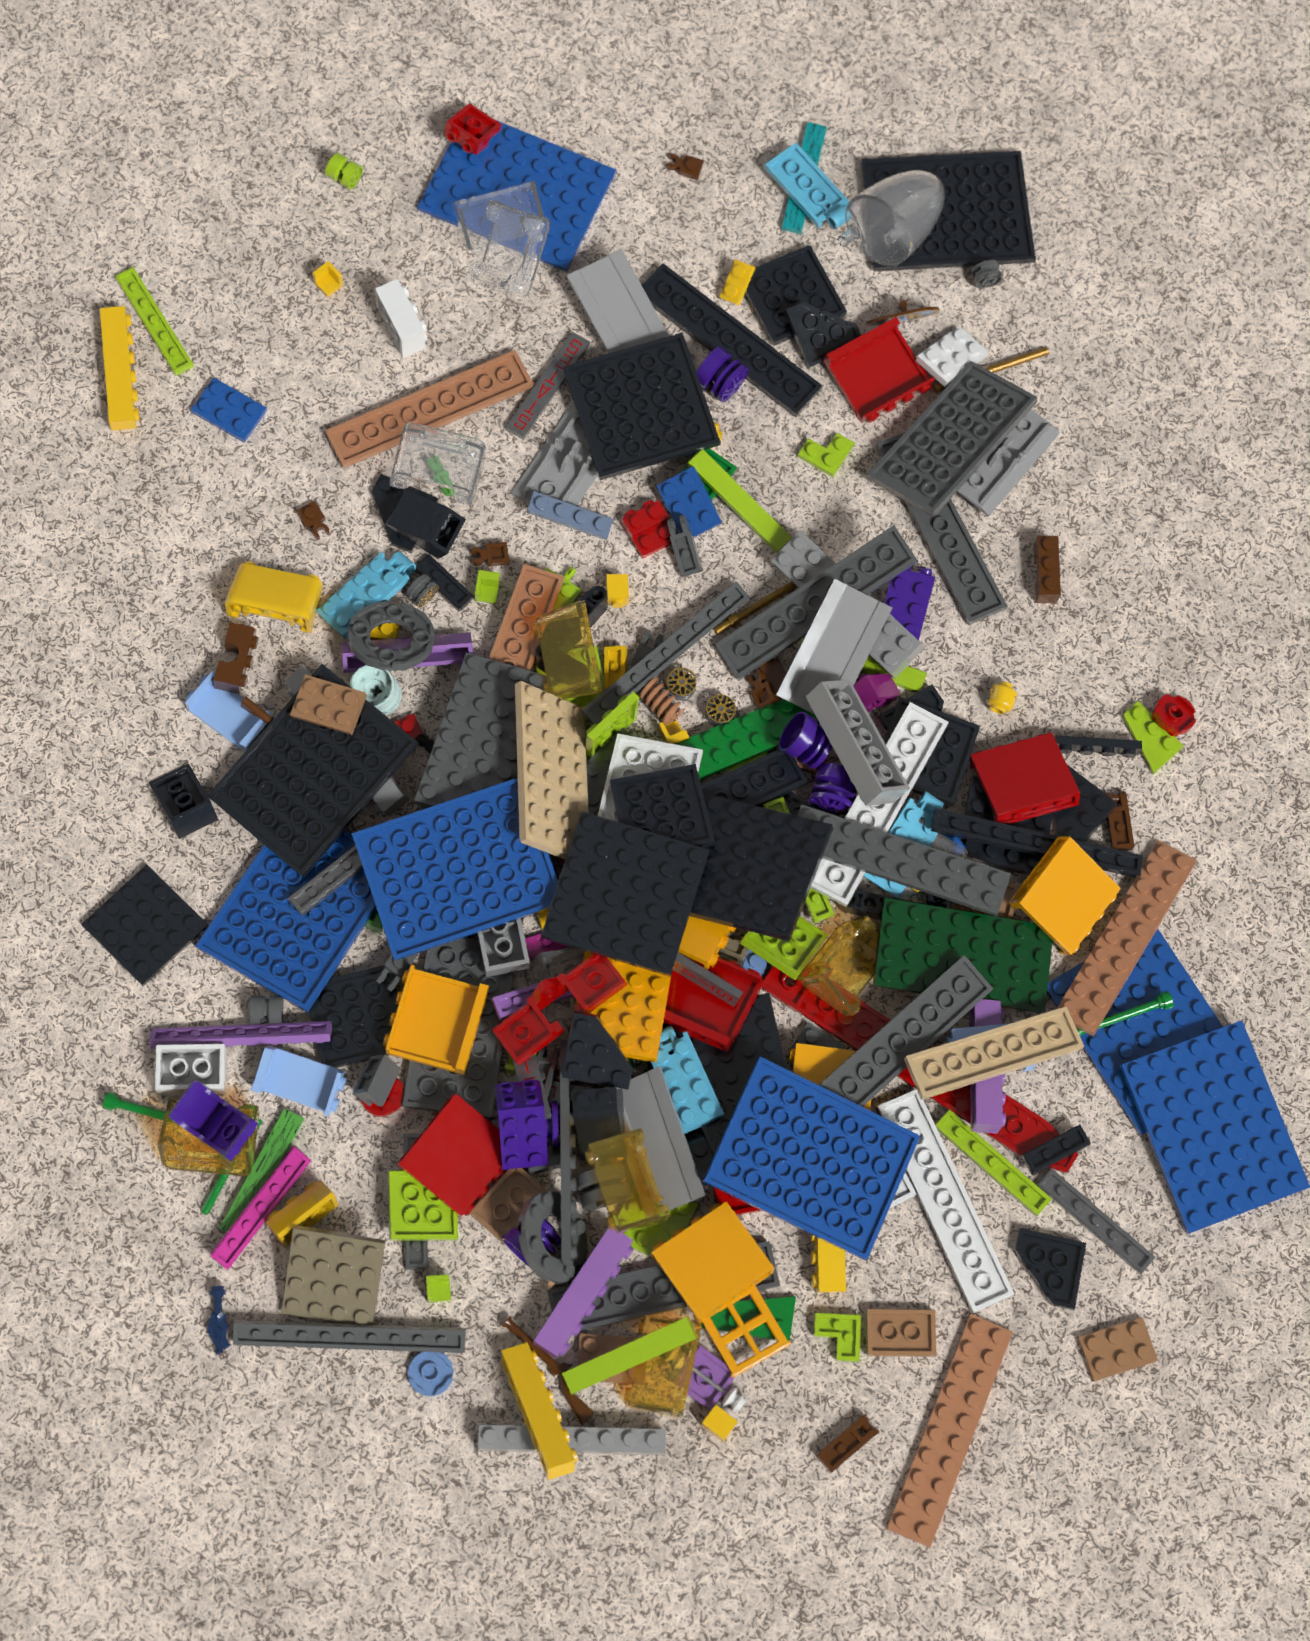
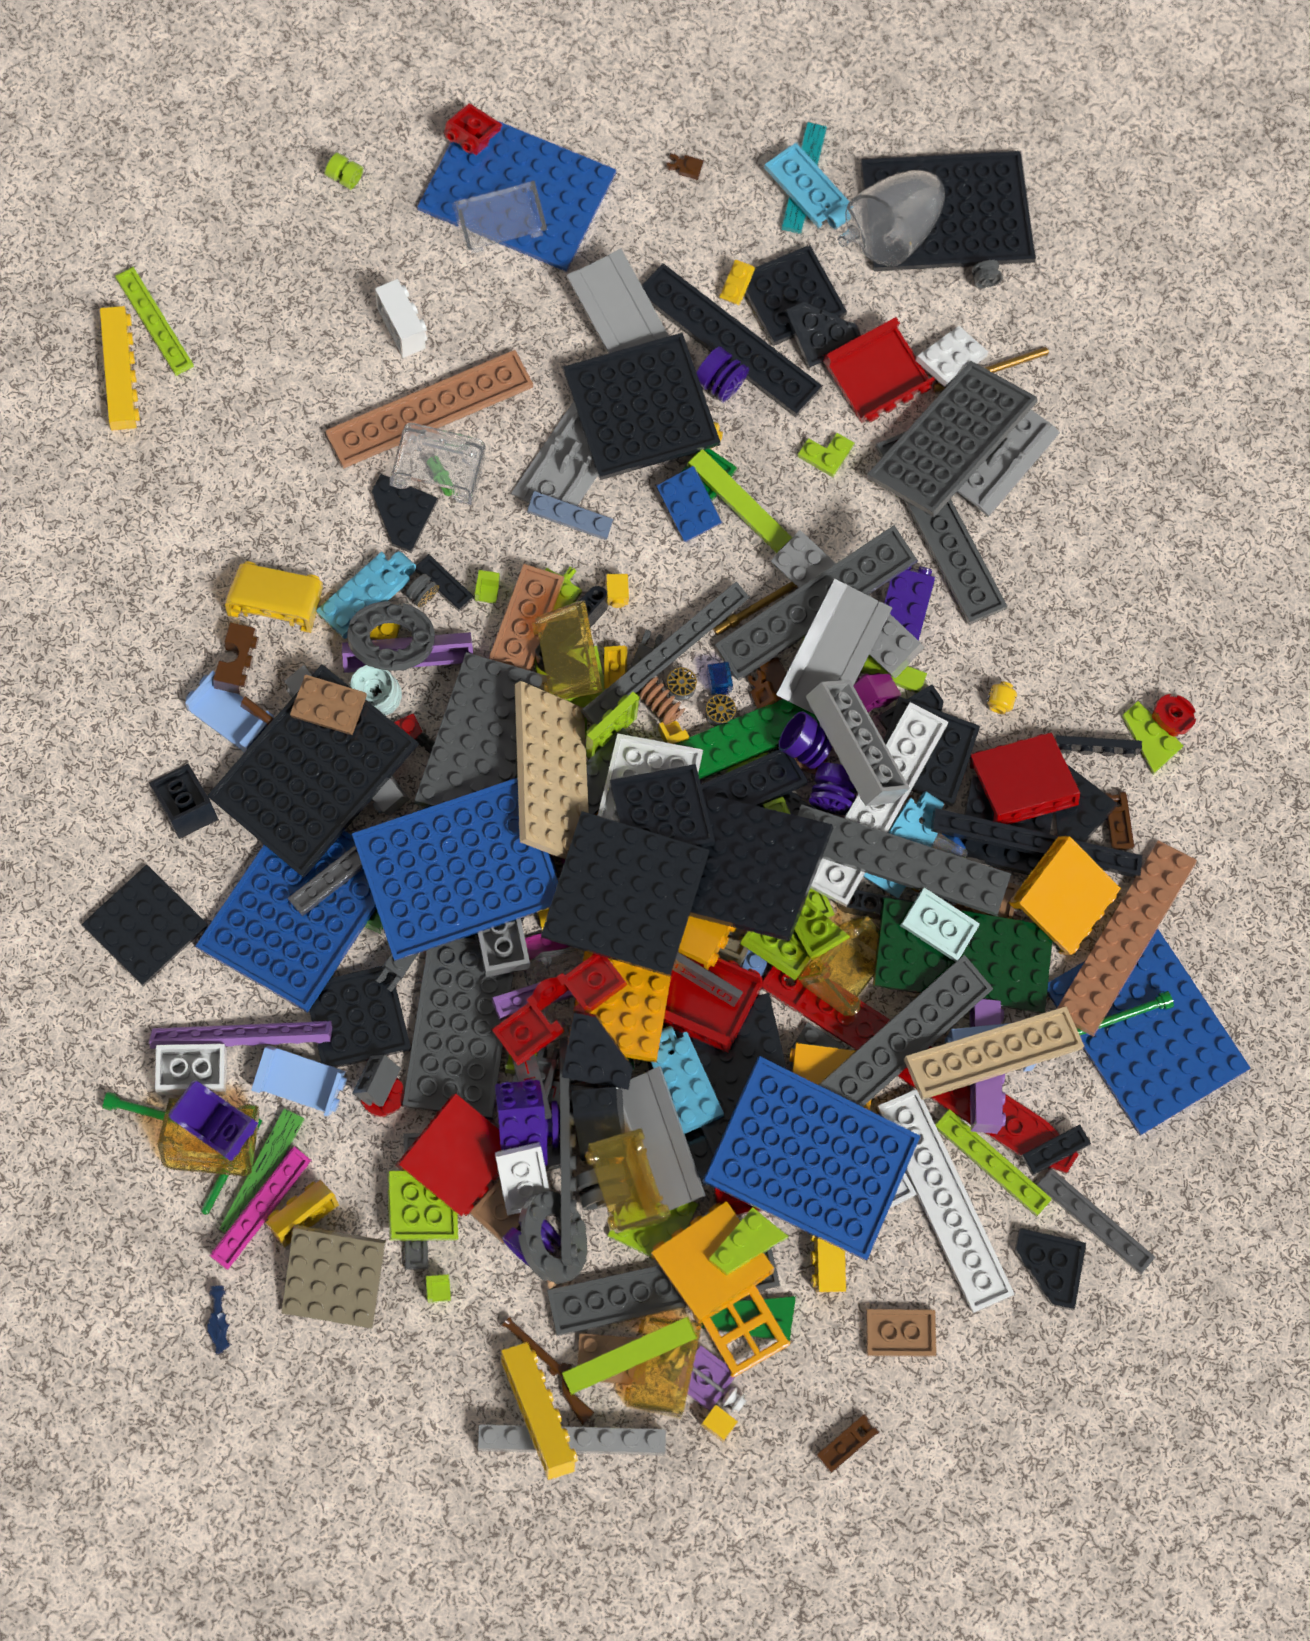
blue plate [191,378,267,443] -> none
dark grey plate [233,1320,466,1353] -> none
dark grey wheel [250,996,284,1024] -> none
reddish brown plate [296,501,330,540] -> none
yellow panel [313,261,343,298] -> none
light orange panel [383,965,489,1075] -> none
black slope [386,489,466,559] -> none
medium blue tile [407,1352,454,1397] -> none
clear windscreen [467,200,550,298] -> none
reddish brown plate [471,542,509,567] -> none
flat silver tile [506,331,590,440] -> none
medium lavender brick [533,1225,634,1359] -> none
red plate [621,500,672,559] -> none
dark grey hinge [667,514,703,577] -> none
lime plate [814,1313,861,1363] -> none
shield [866,300,940,325] -> none
nougat plate [887,1314,1013,1548] -> none
reddish brown arch [1033,535,1061,604] -> none
medium nougat plate [1078,1317,1158,1382] -> none
blue plate [1120,1020,1310,1234] -> none
none -> white plate [495,1142,549,1215]
none -> clear blue brick [706,661,733,695]
none -> lime wing [709,1208,788,1276]
none -> lime wing [794,899,850,960]
none -> light aqua plate [900,888,980,962]

